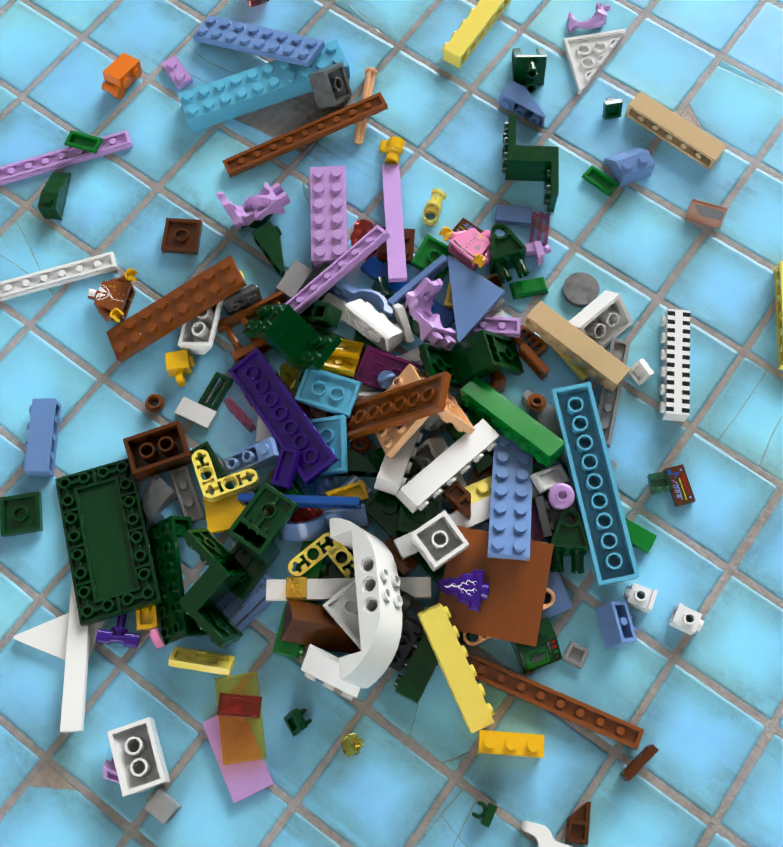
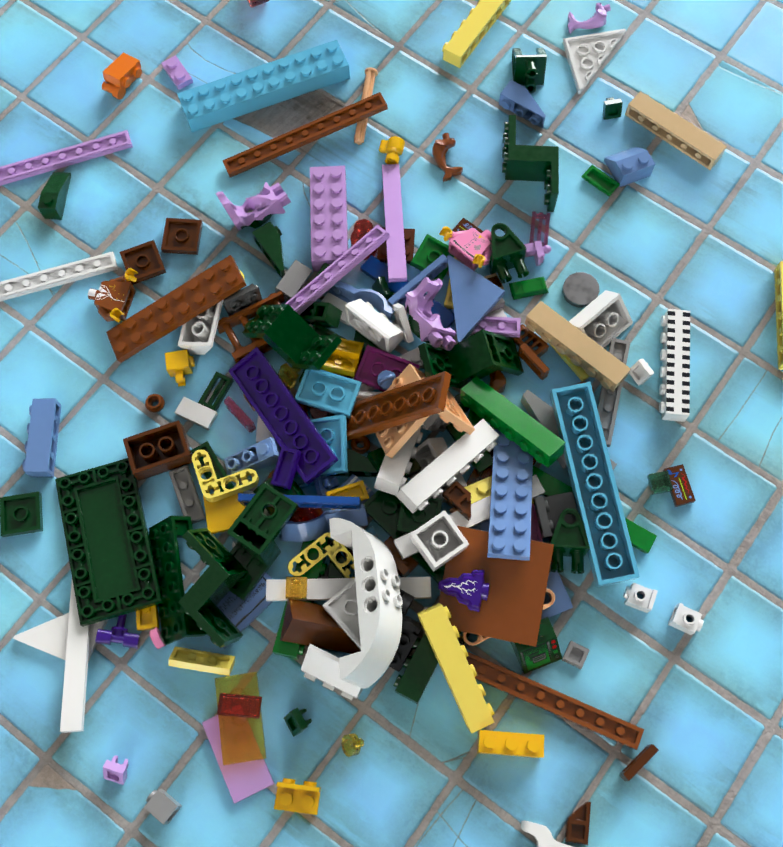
green tile [64,130,103,154] -> none
white slope [107,717,170,797] -> none
flat silver brick [142,474,178,527] -> none
medium blue plate [193,15,325,67] -> none
flat silver slope [308,62,352,109] -> none
light yellow connector [422,188,447,226] -> none
dark green tile [472,801,498,828] -> none
medium blue tile [495,204,533,227] -> none
dark orange plate [527,393,546,413] -> none
white tile [530,464,570,494] -> none
lavender head [547,483,575,510] -> none
medium blue brick [595,600,639,649] -> none
slope [685,199,728,228] -> none
none -> reddish brown plate [120,240,166,285]
none -> yellow bracket [274,778,321,815]
none -> dark orange animal [432,133,463,182]

